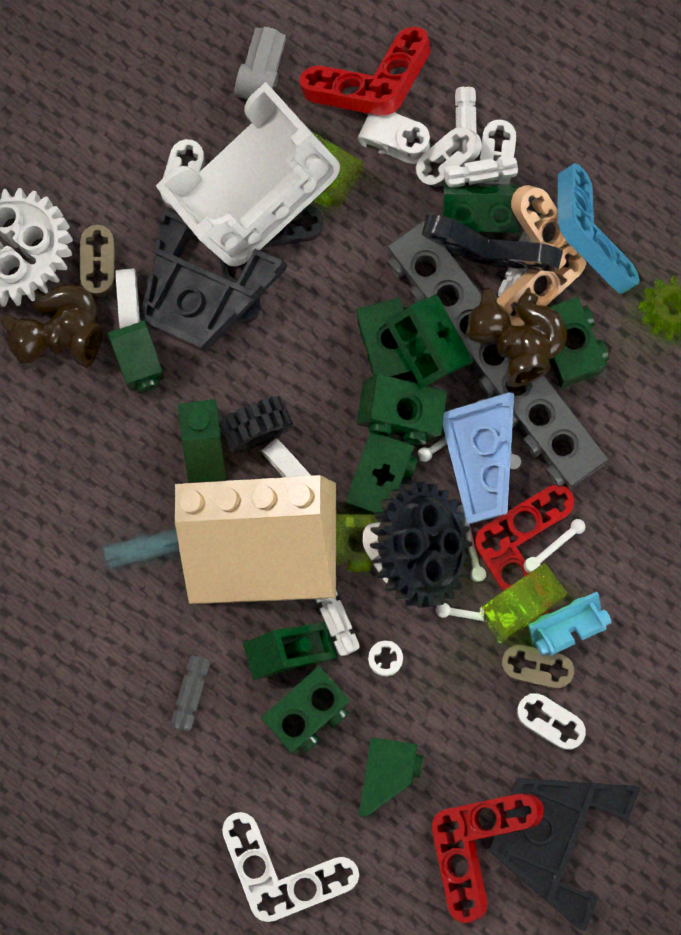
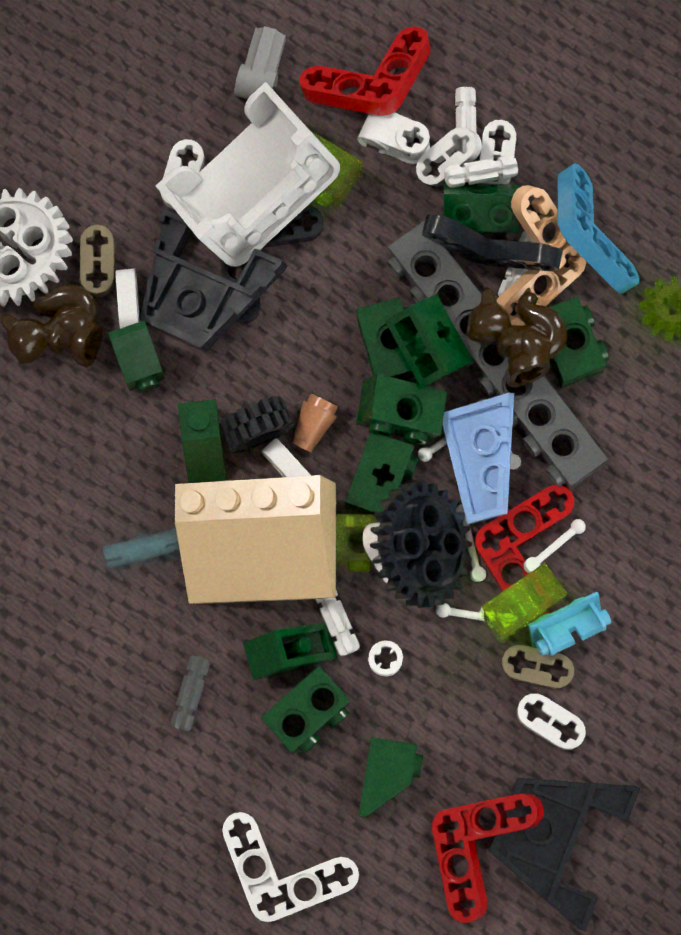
none -> nougat cone [291,394,338,453]

